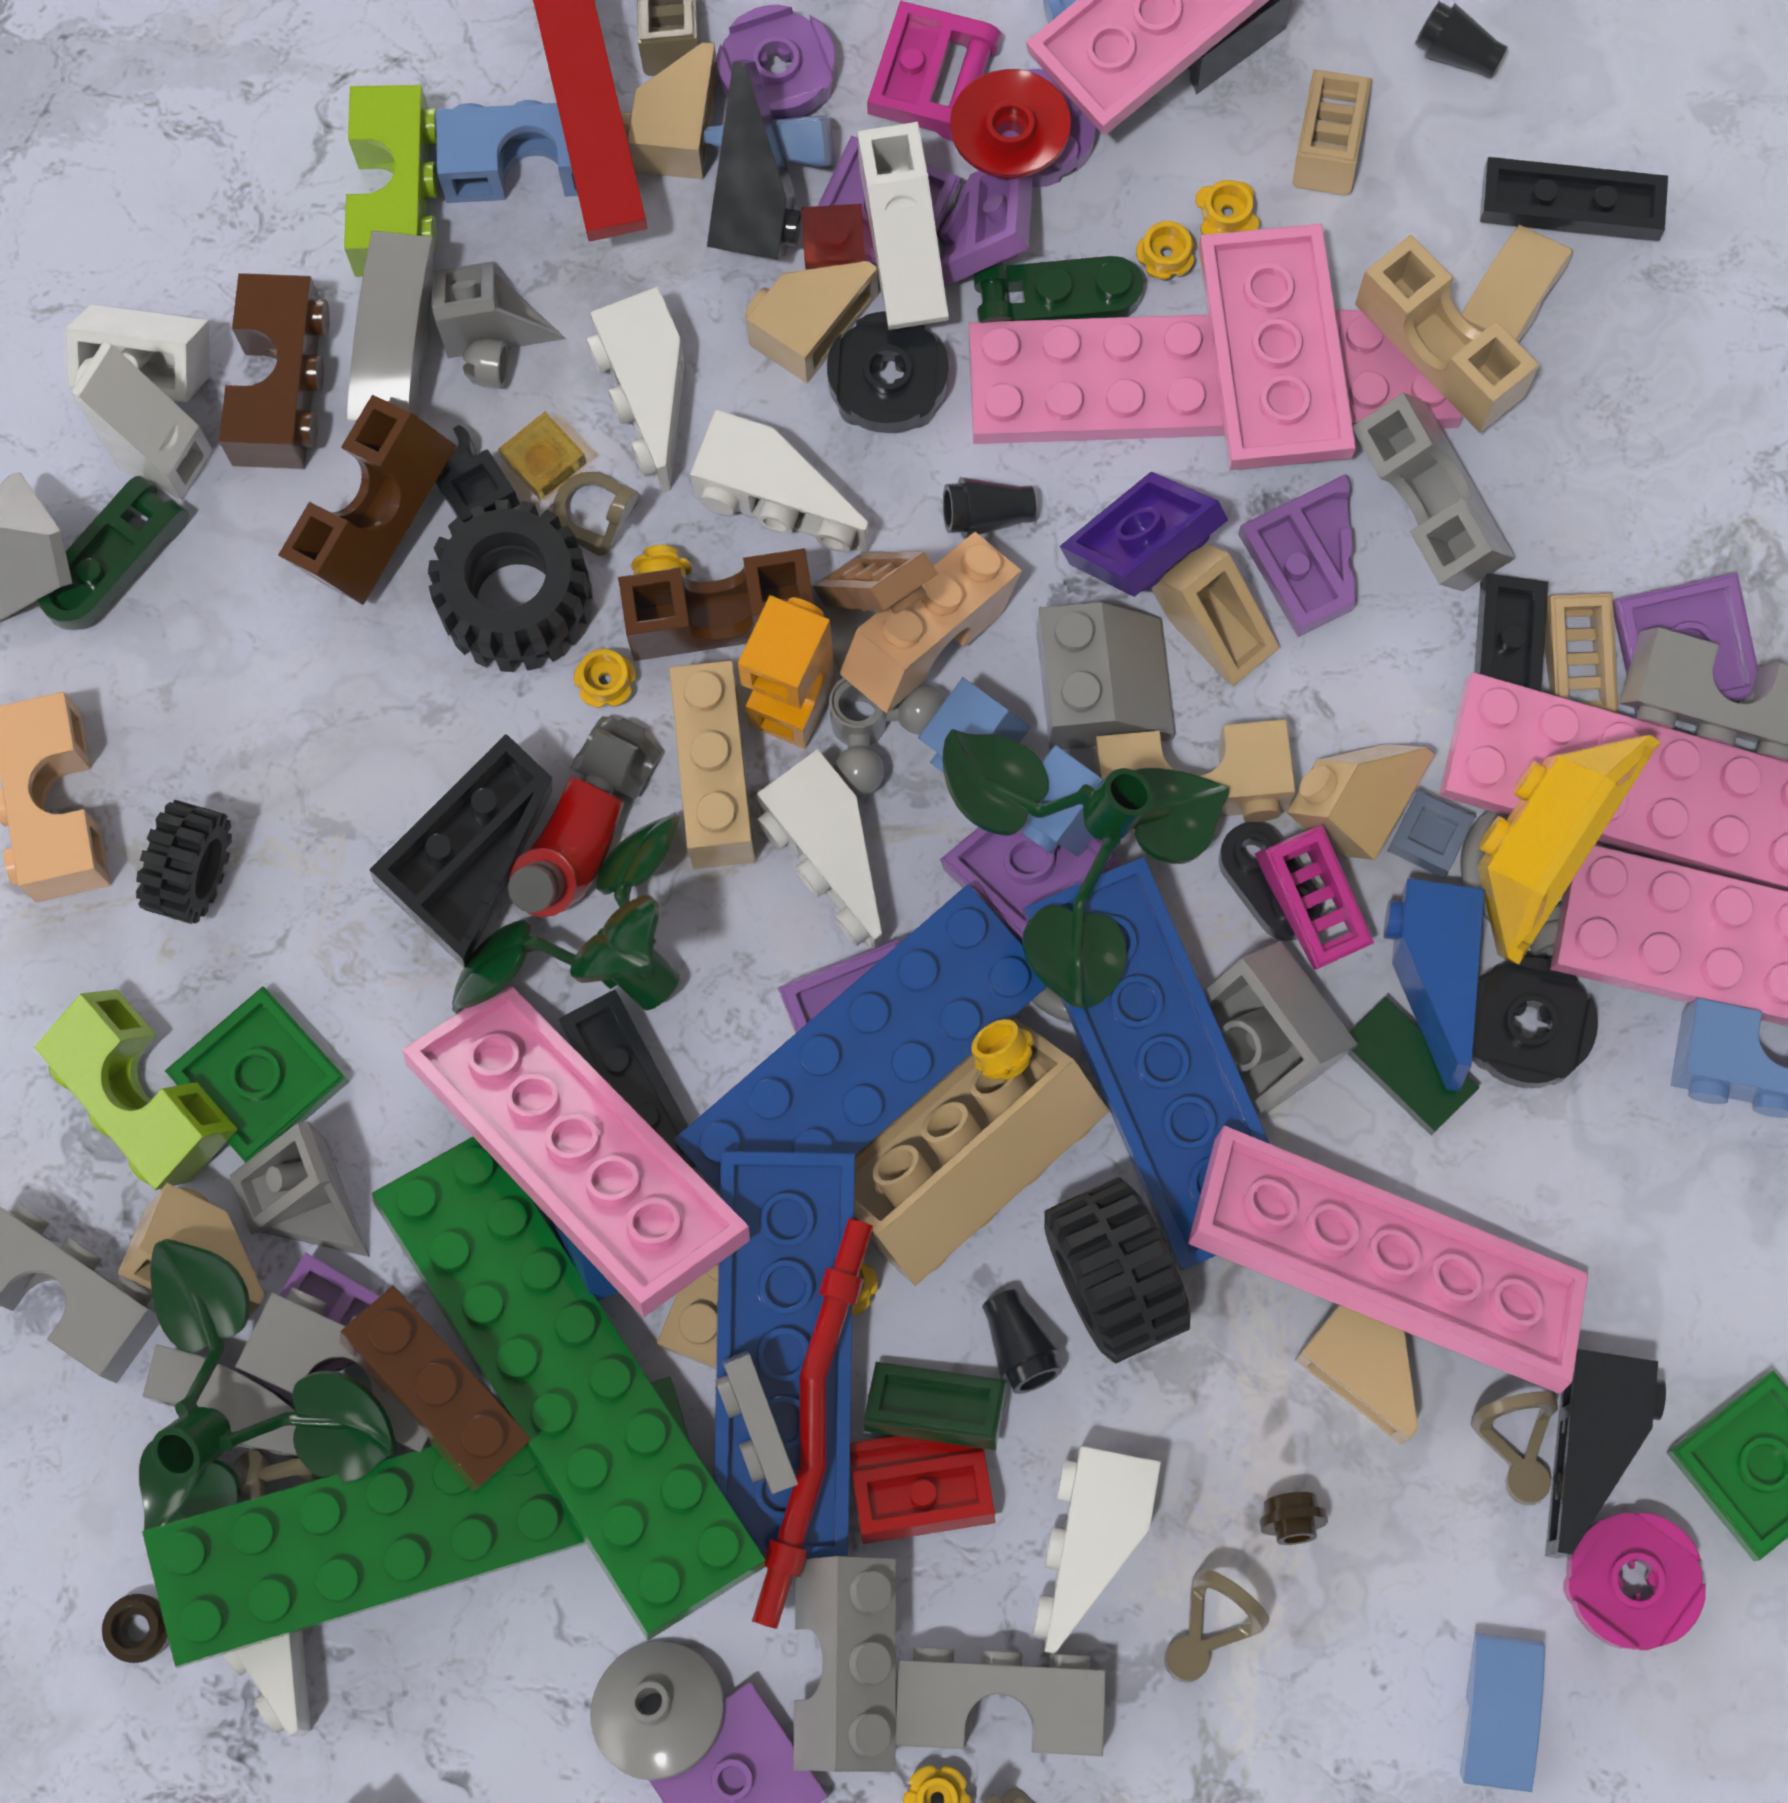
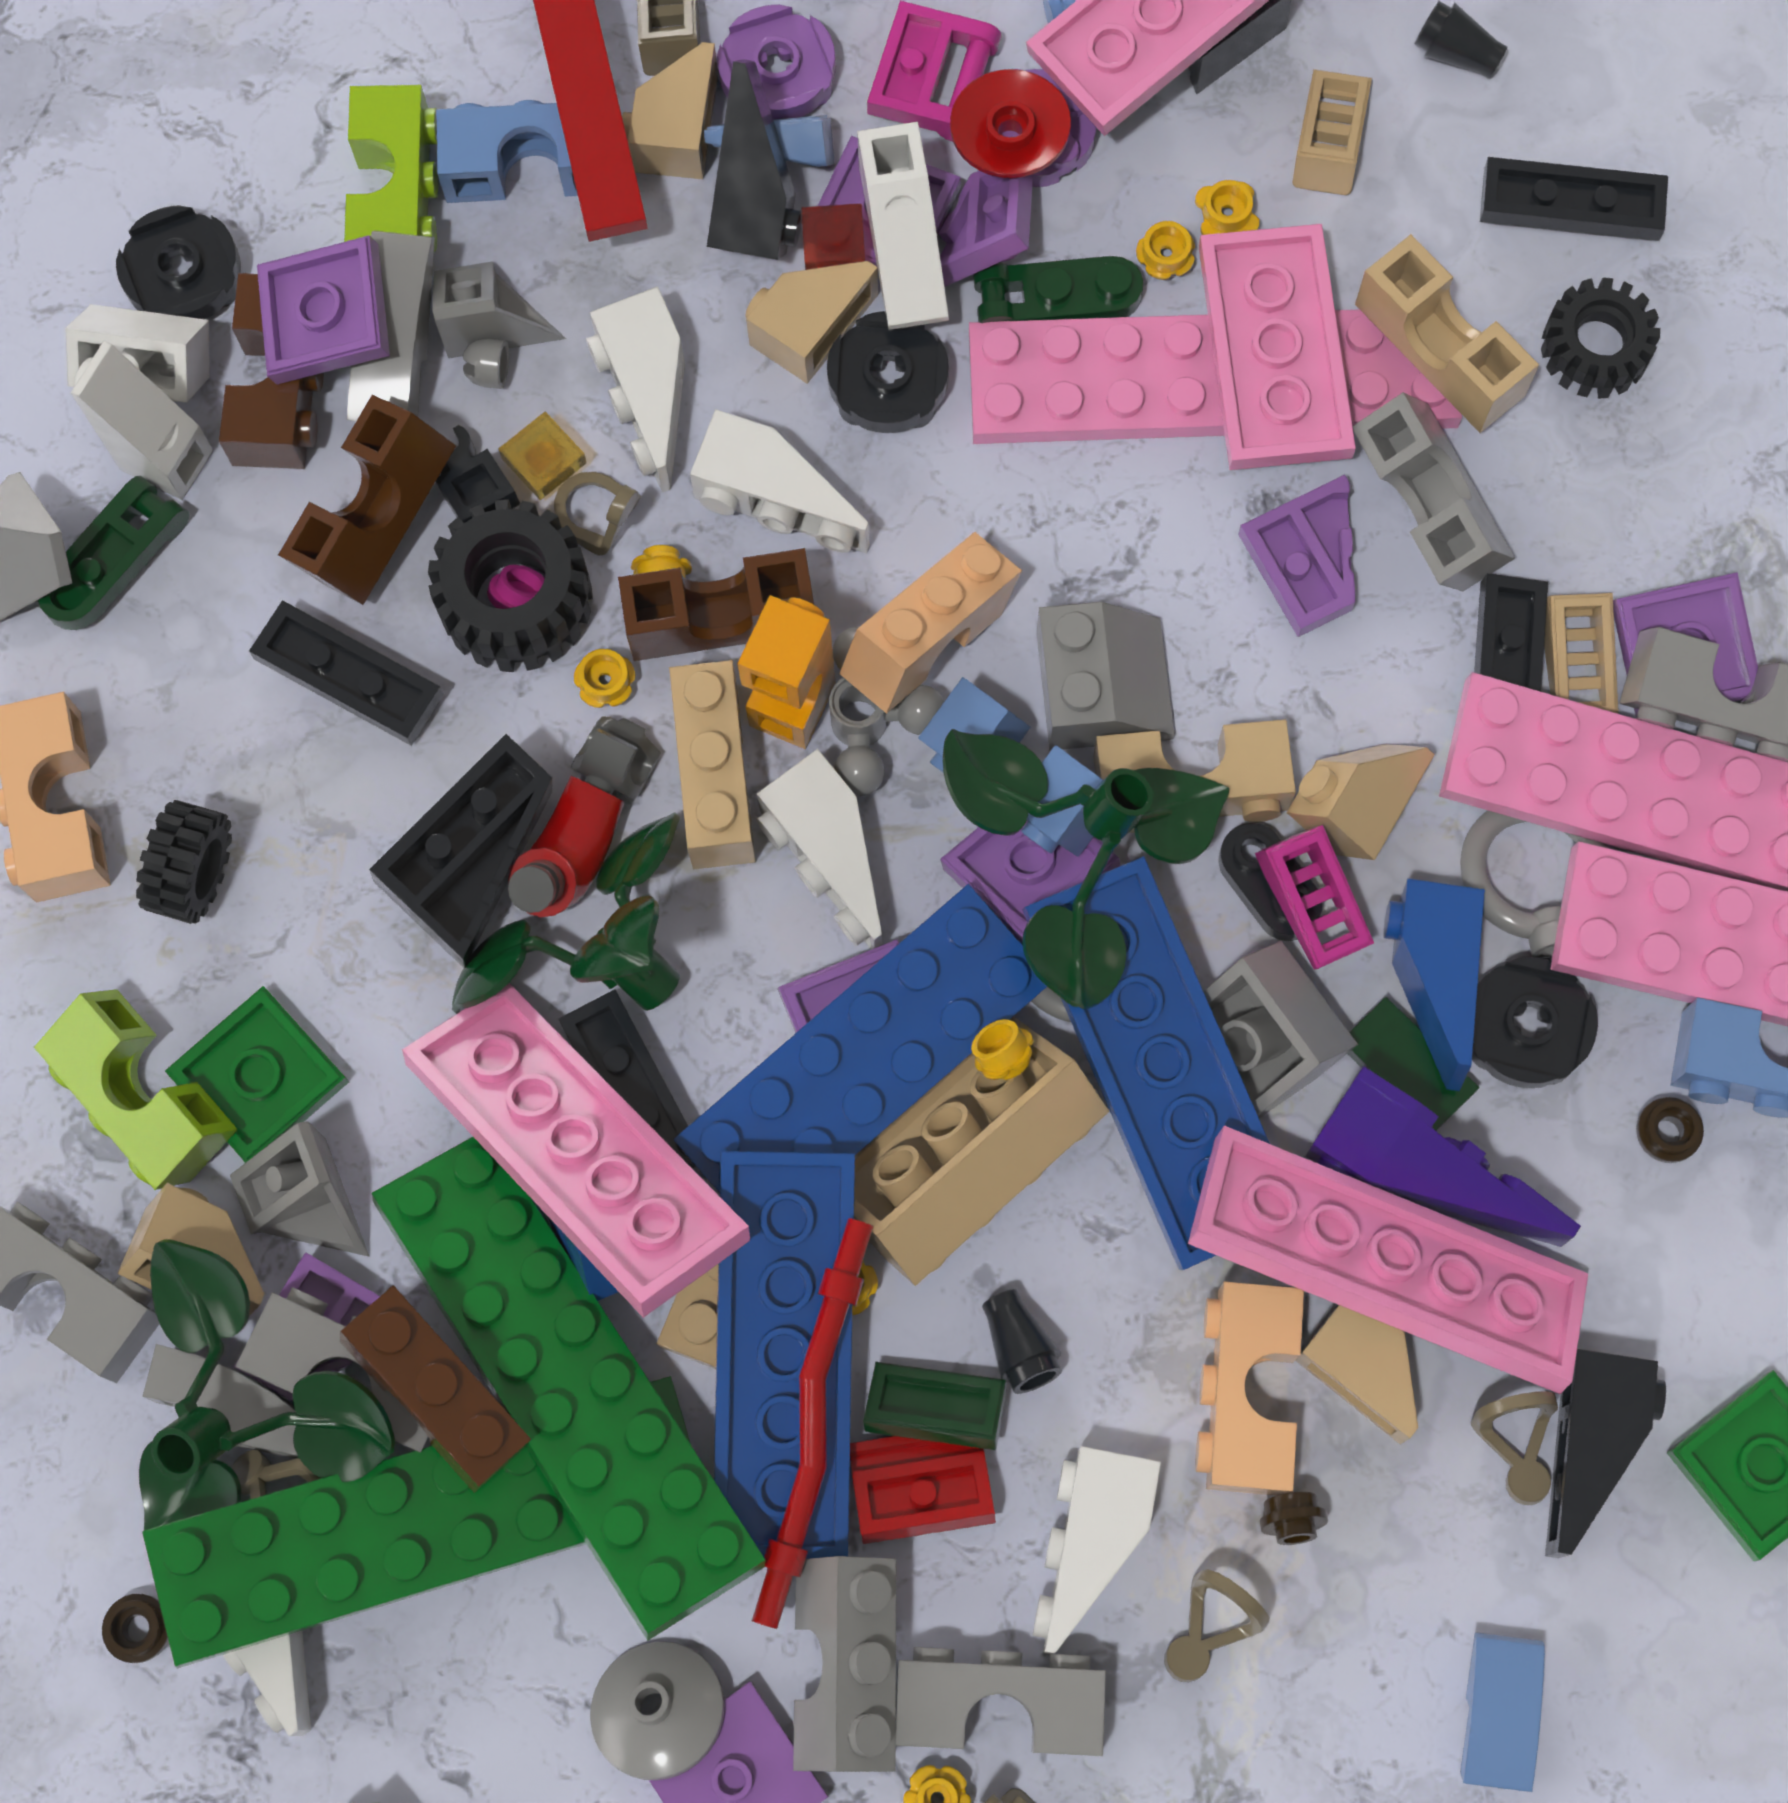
light grey plate [715,1350,798,1494] -> none
medium nougat plate [812,552,938,614] -> none
black cone [943,477,1036,539] -> none
black tyre [1044,1177,1190,1364] -> none
dark purple plate [1059,472,1228,597] -> none
tan slope [1151,543,1280,686] -> none
sand blue plate [1387,790,1475,879] -> none
tan slope [1461,224,1573,342] -> none
yellow wedge [1477,735,1661,965] -> none
dark pink plate [1563,1512,1706,1651] -> none
none -> black plate [116,205,241,319]
none -> black plate [249,600,444,746]
none -> medium lavender plate [257,235,390,384]
none -> dark pink plate [487,565,545,609]
none -> light nougat arch [1195,1282,1304,1496]
none -> dark purple wedge [1305,1066,1581,1247]
none -> black tyre [1541,277,1661,399]
none -> dark brown plate [1636,1097,1704,1163]

